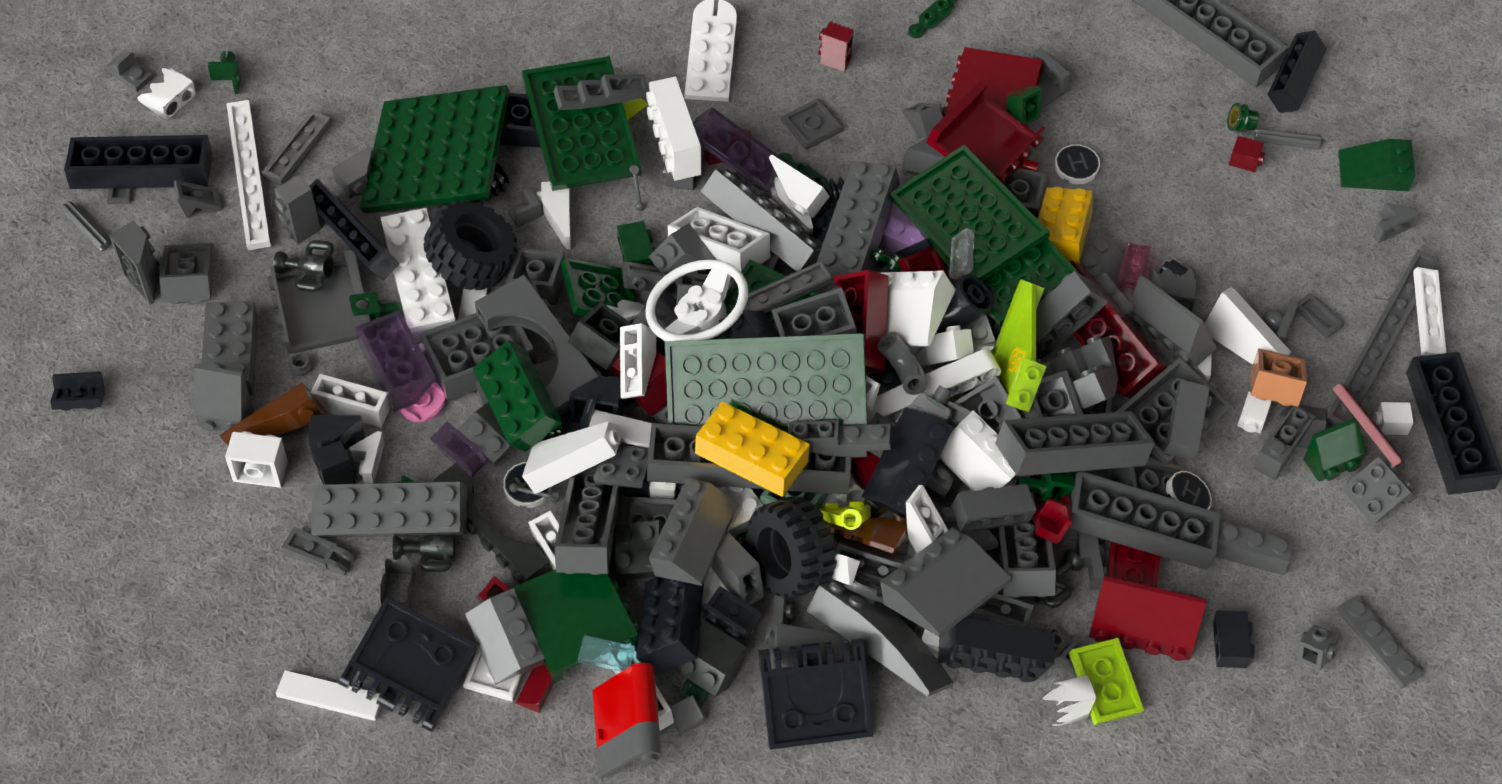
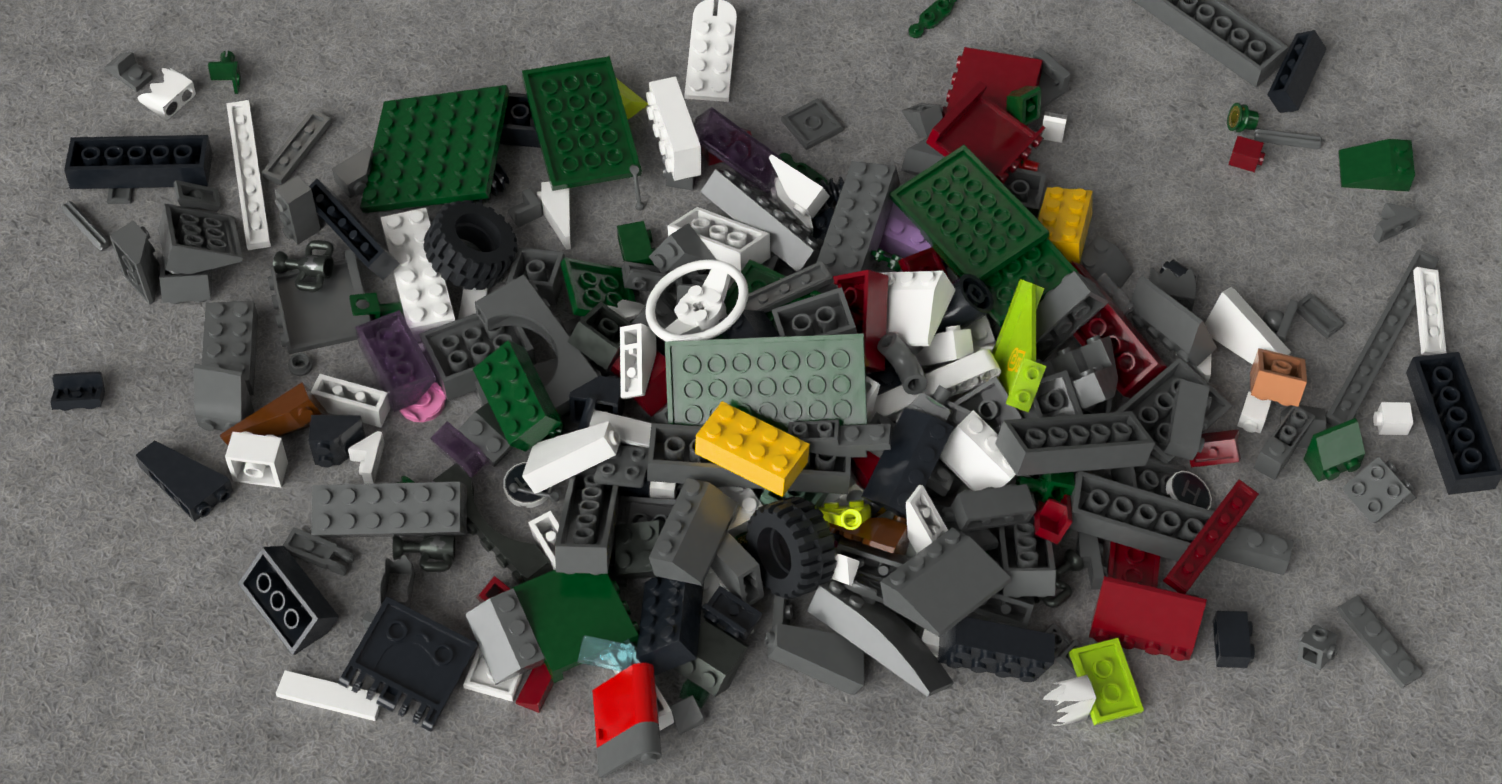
black brick [313,440,357,485] -> none
dark grey slope [553,74,649,110] -> none
black hinge [758,637,873,750] -> none
brick [818,21,854,72] -> none
black bar [877,238,933,268] -> none
clear plate [949,228,974,280] -> none
black tile [1054,145,1100,184] -> none
clear pink hinge [1118,243,1150,295] -> none
tile [1333,384,1405,467] -> none
none -> black slope [135,440,234,522]
none -> dark grey slope [158,203,243,274]
none -> black slope [238,546,339,655]
none -> white slope [1041,111,1067,143]
none -> dark red tile [1163,479,1259,594]
none -> dark red panel [1190,429,1241,468]

